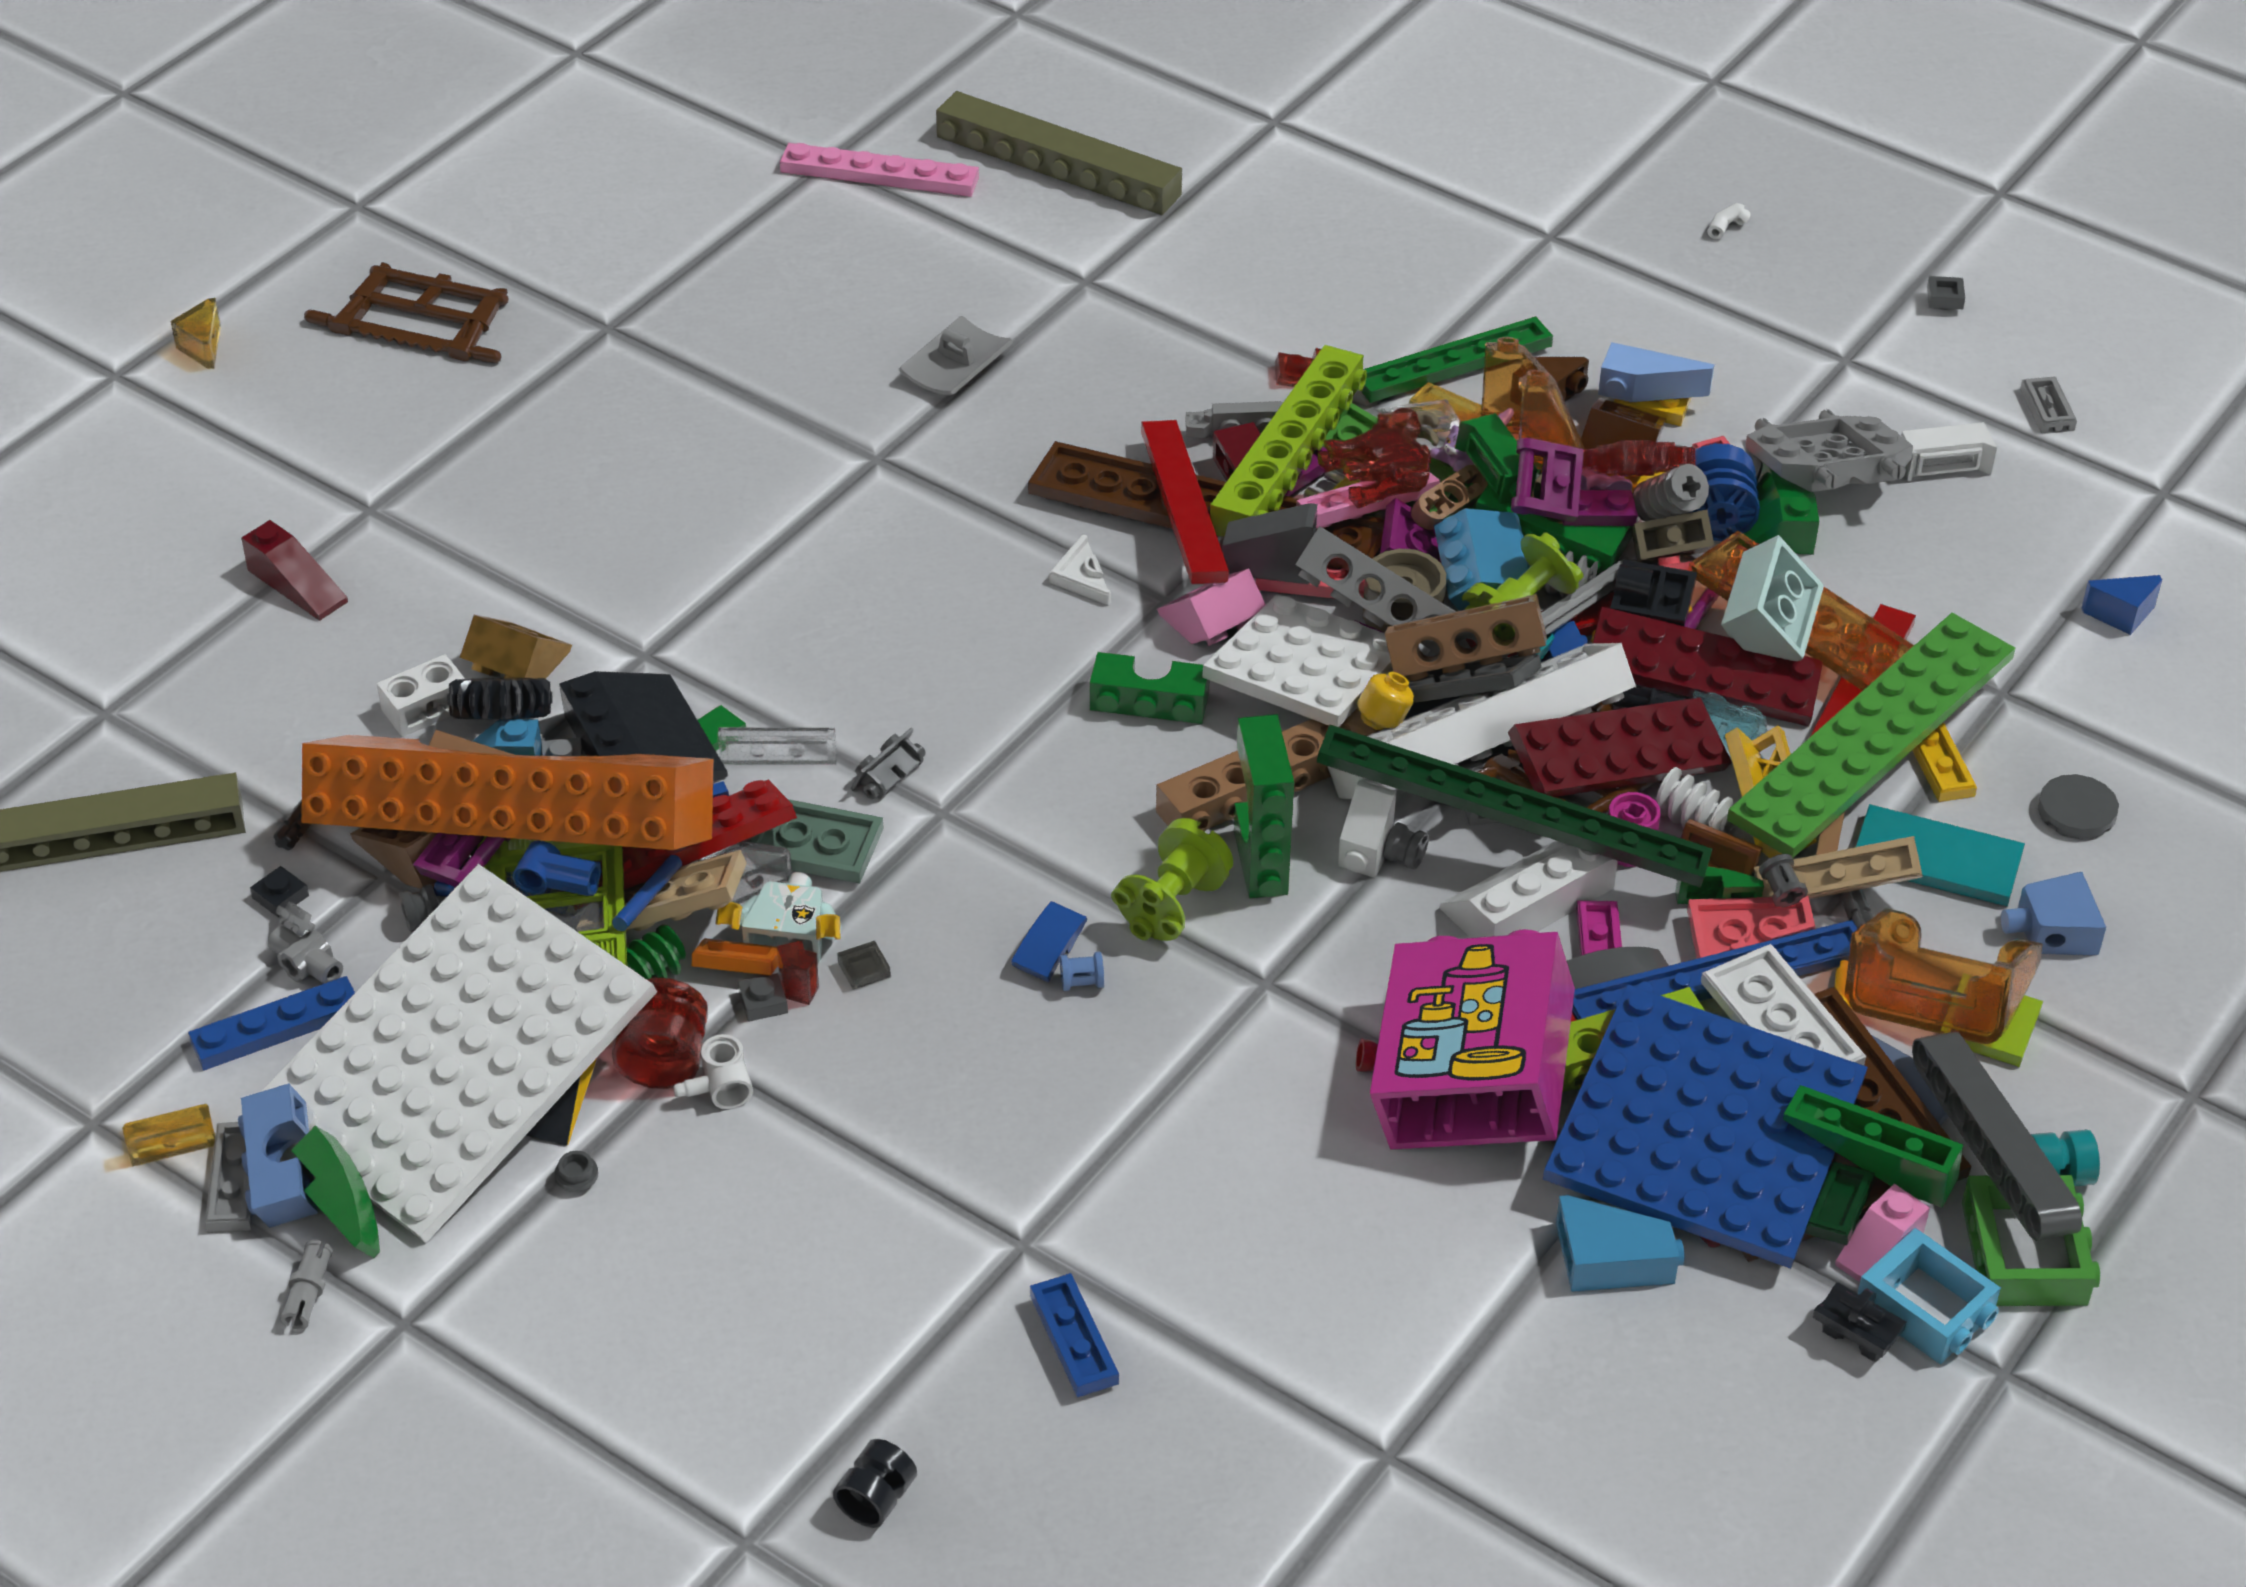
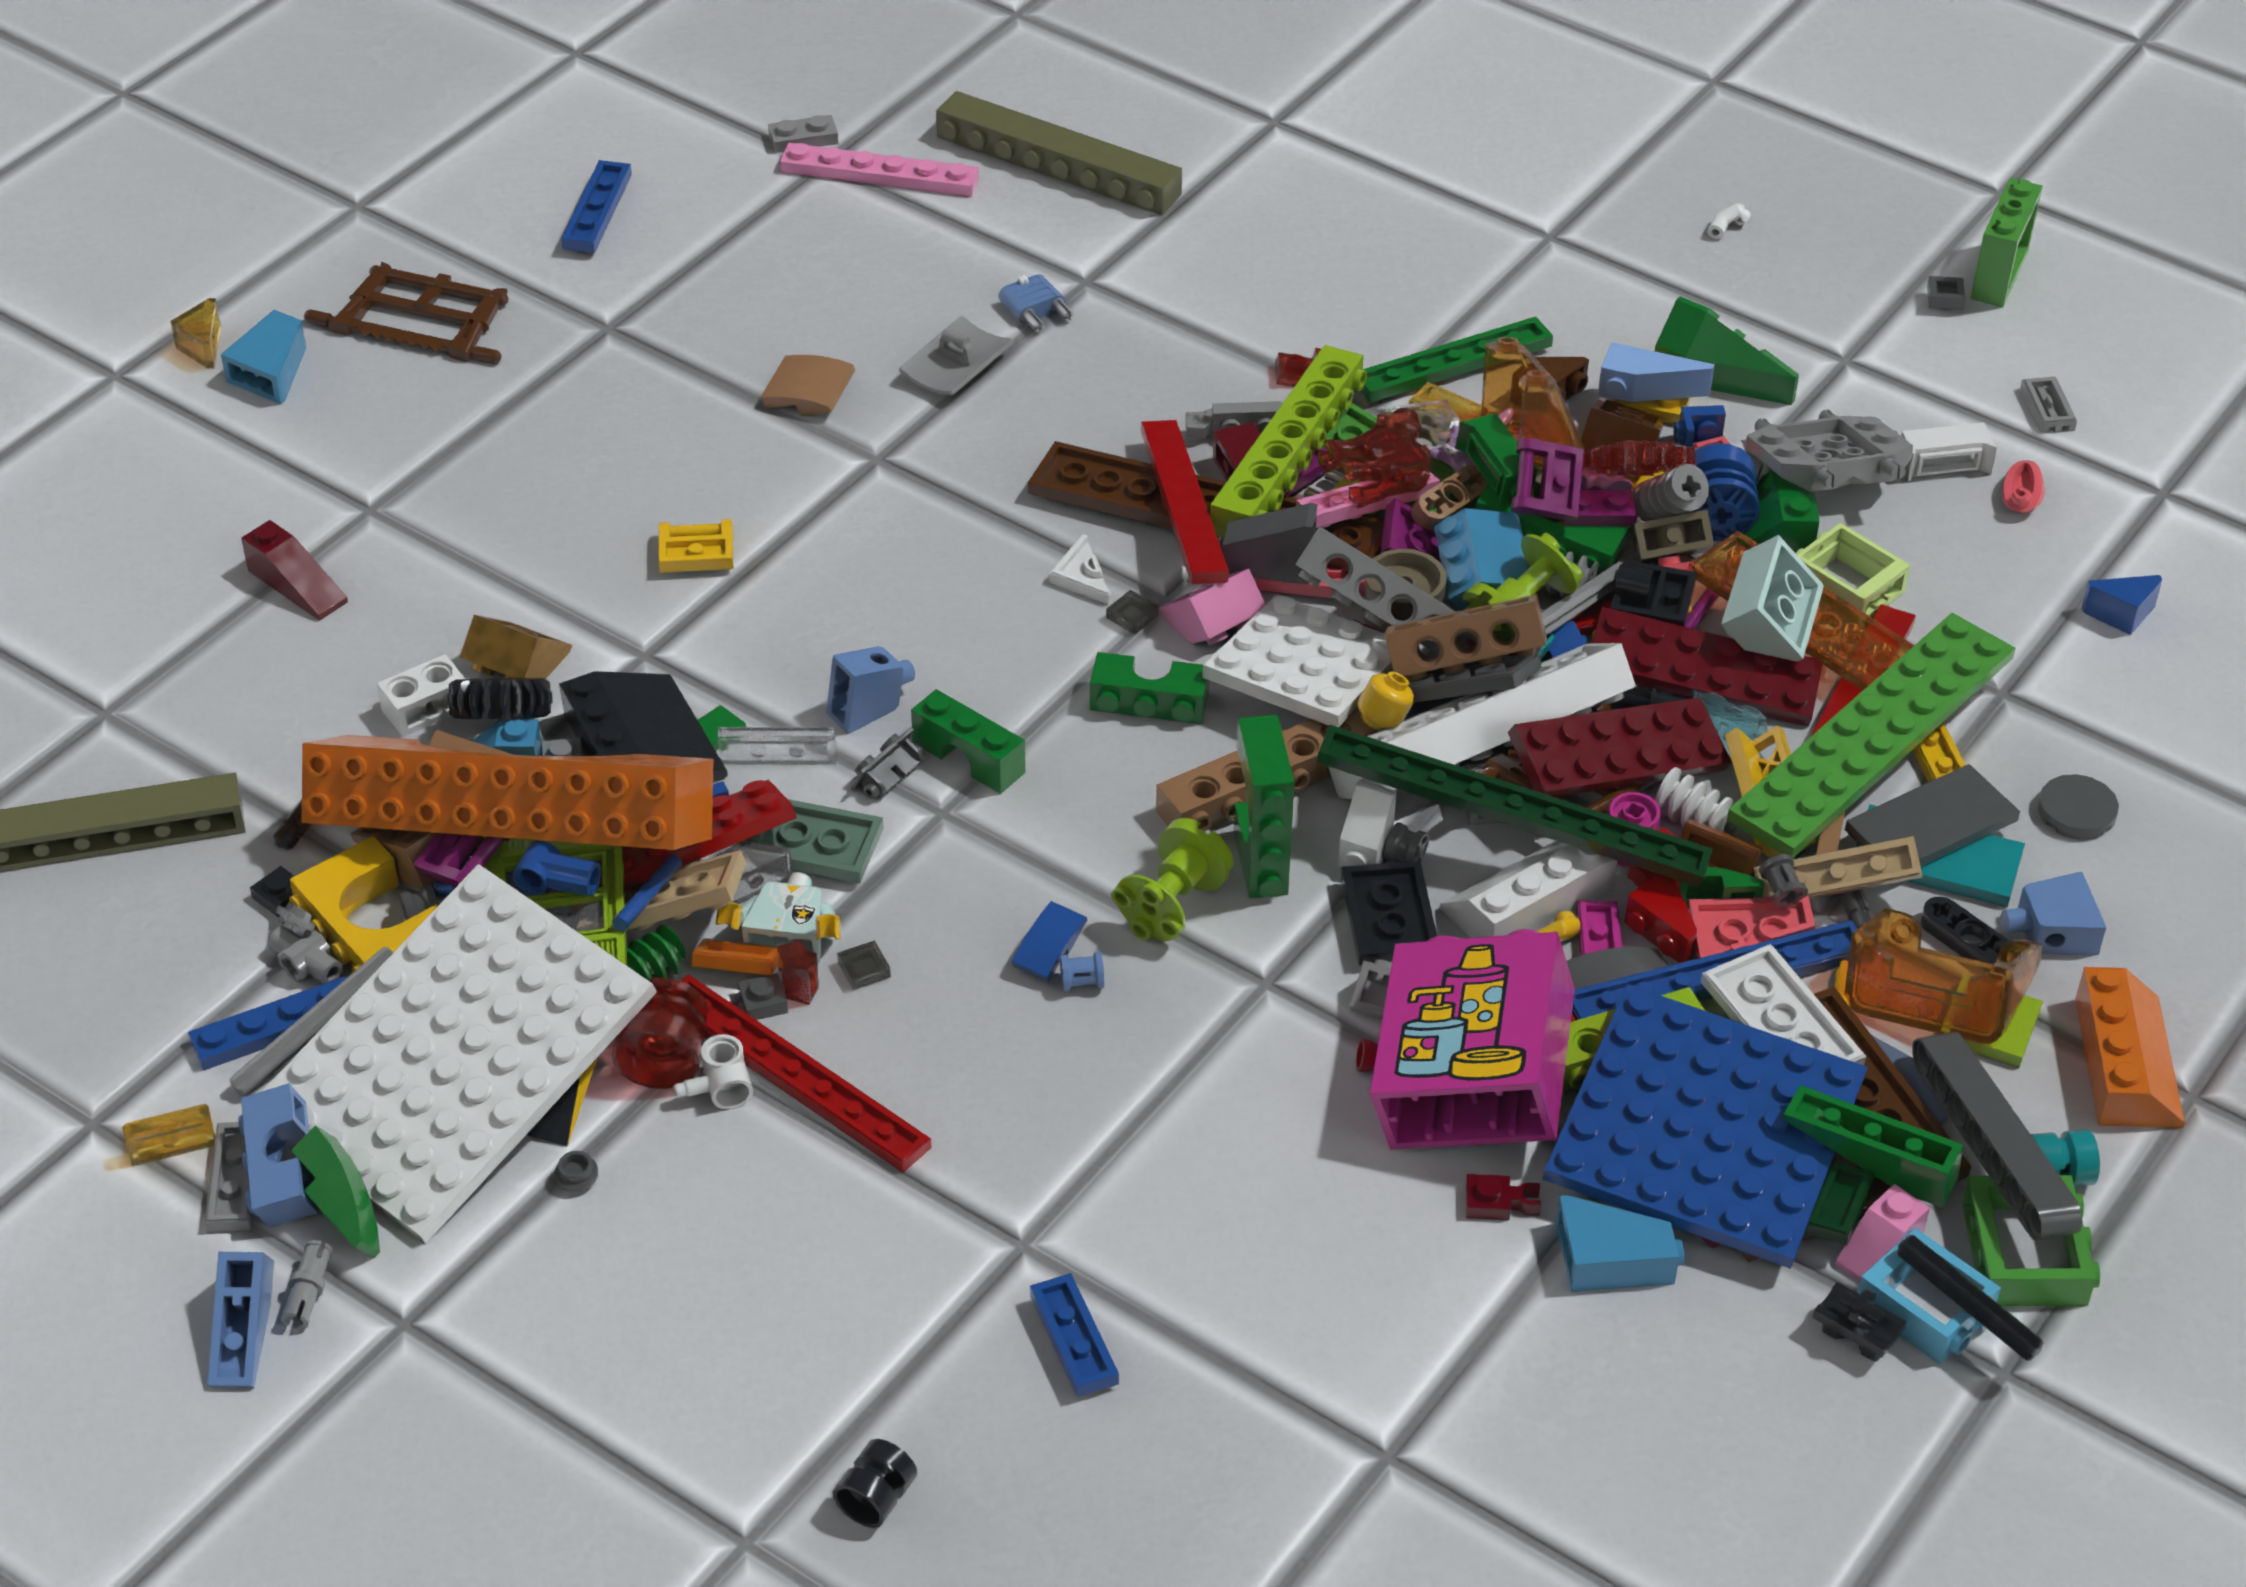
none -> medium blue slope [207,1251,274,1387]
none -> dark azure slope [221,310,306,404]
none -> light grey axle [229,947,393,1097]
none -> yellow arch [289,836,438,973]
none -> blue plate [561,160,632,253]
none -> yellow plate [659,519,734,573]
none -> red tile [659,974,932,1173]
none -> medium nougat slope [760,355,855,416]
none -> light grey plate [768,115,839,153]
none -> medium blue torso [826,646,915,734]
none -> green arch [911,689,1026,794]
none -> medium blue piece [998,274,1074,332]
none -> clear smoke tile [1106,590,1159,634]
none -> black plate [1341,861,1437,966]
none -> light grey bracket [1350,959,1392,1019]
none -> dark red plate [1466,1174,1541,1220]
none -> yellow arm [1537,911,1580,942]
none -> red arch [1624,827,1697,963]
none -> green wedge [1655,296,1799,405]
none -> blue bracket [1673,405,1726,447]
none -> yellowish green window [1795,523,1910,627]
none -> dark grey tile [1845,764,2020,867]
none -> black axle [1897,1235,2044,1361]
none -> black beam [1921,897,2024,982]
none -> bright green window [1970,178,2043,308]
none -> coral arm [2002,460,2045,514]
none -> orange slope [2075,967,2185,1128]

